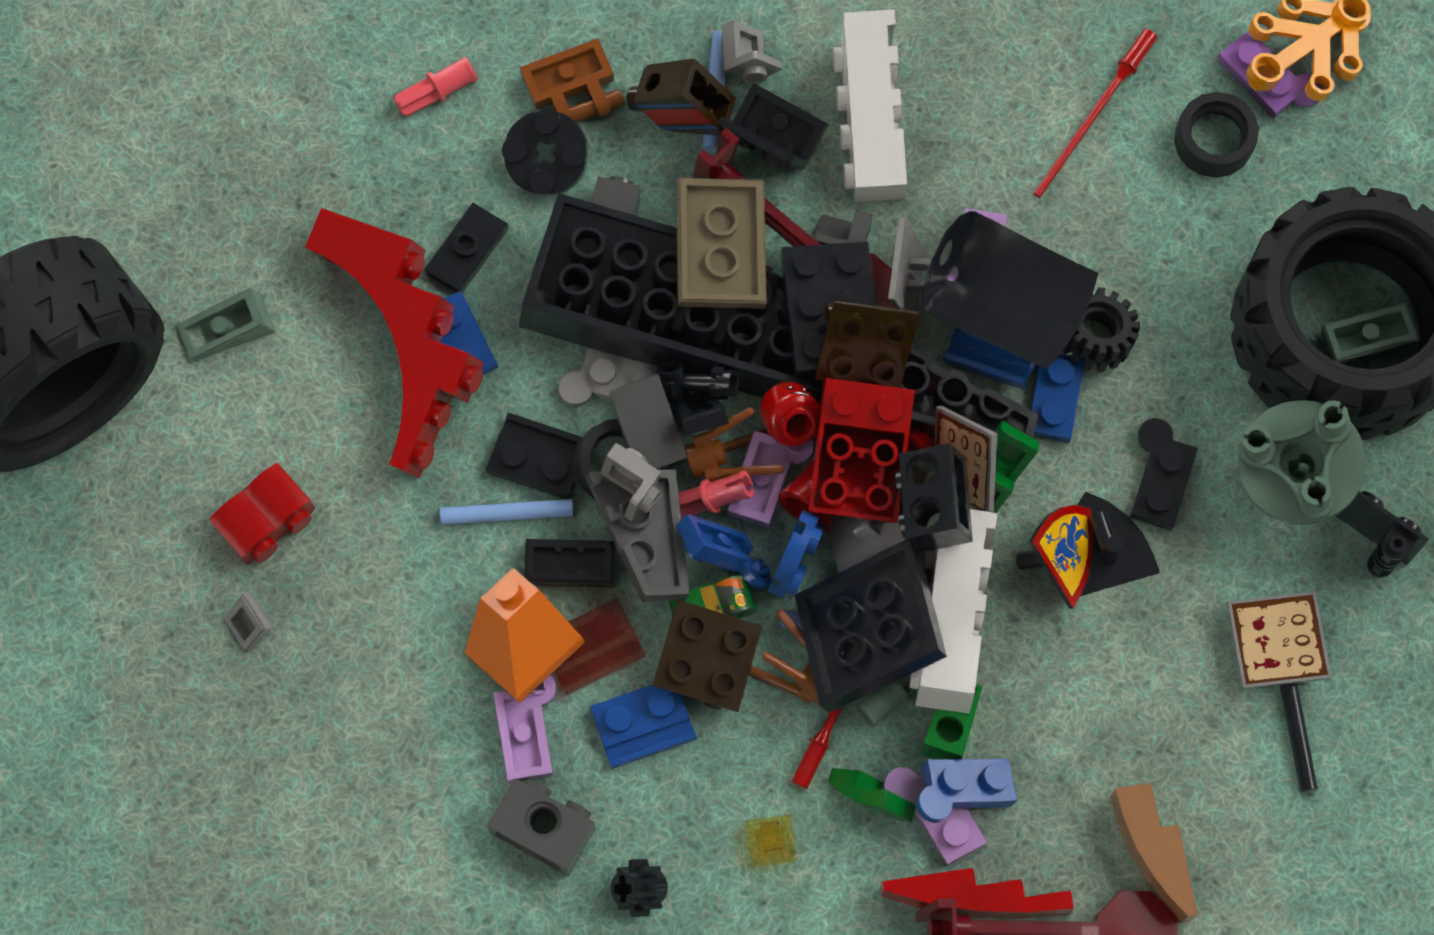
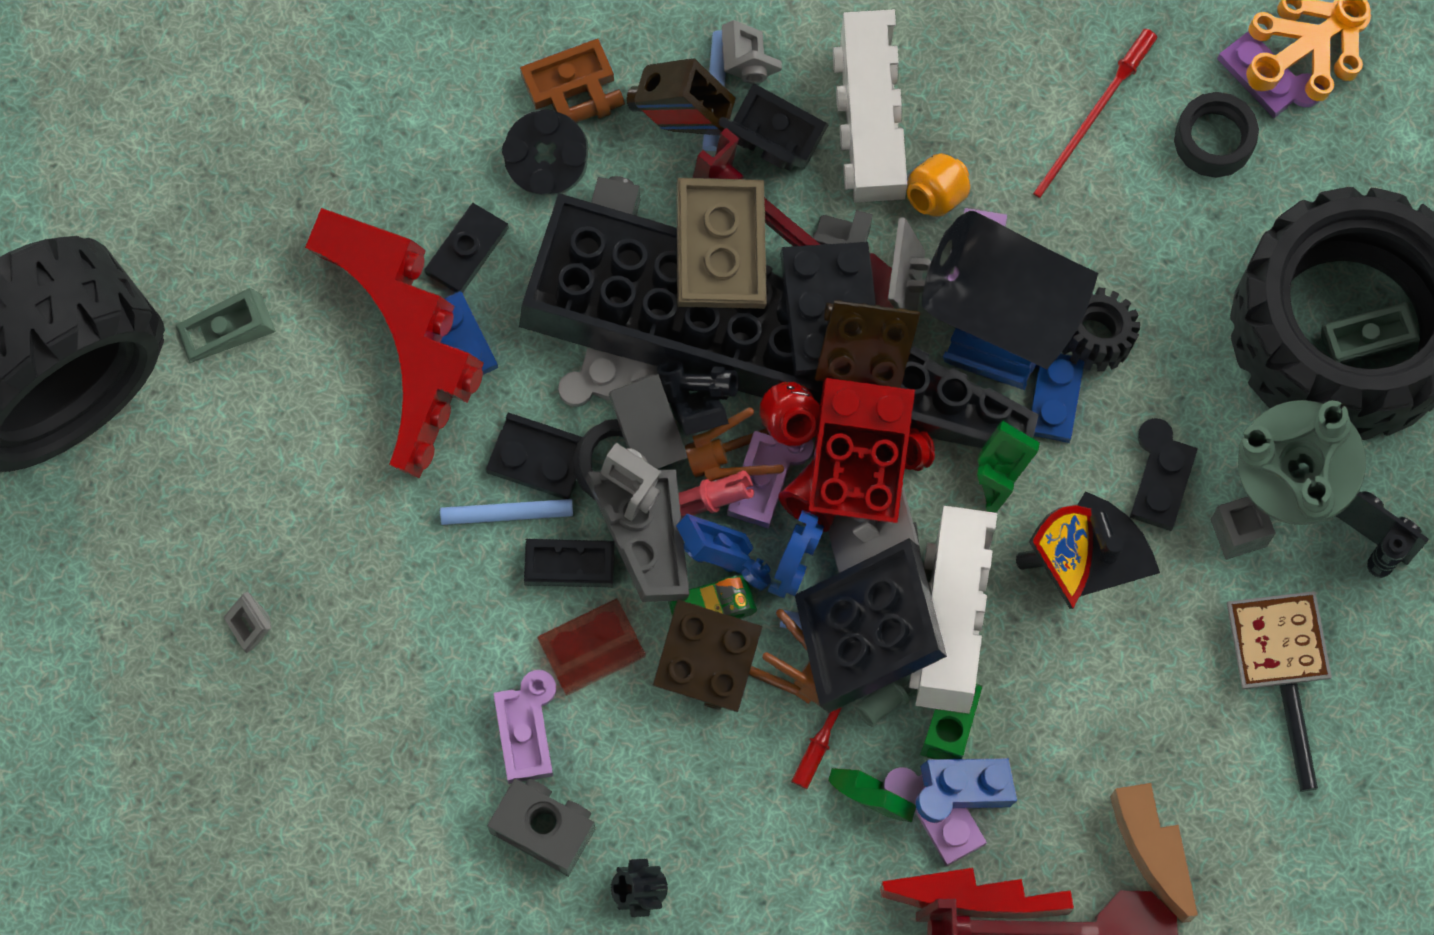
red brick [209,463,315,565] -> none
coral axle [394,56,477,117] -> none
orange slope [464,568,585,704] -> none
blue plate [590,685,697,769] -> none
clear yellow tile [745,815,797,868] -> none
black brick [895,443,973,552] -> none
piece [934,405,997,513] -> none
none -> light orange head [907,153,971,217]
none -> dark grey panel [1210,496,1276,560]

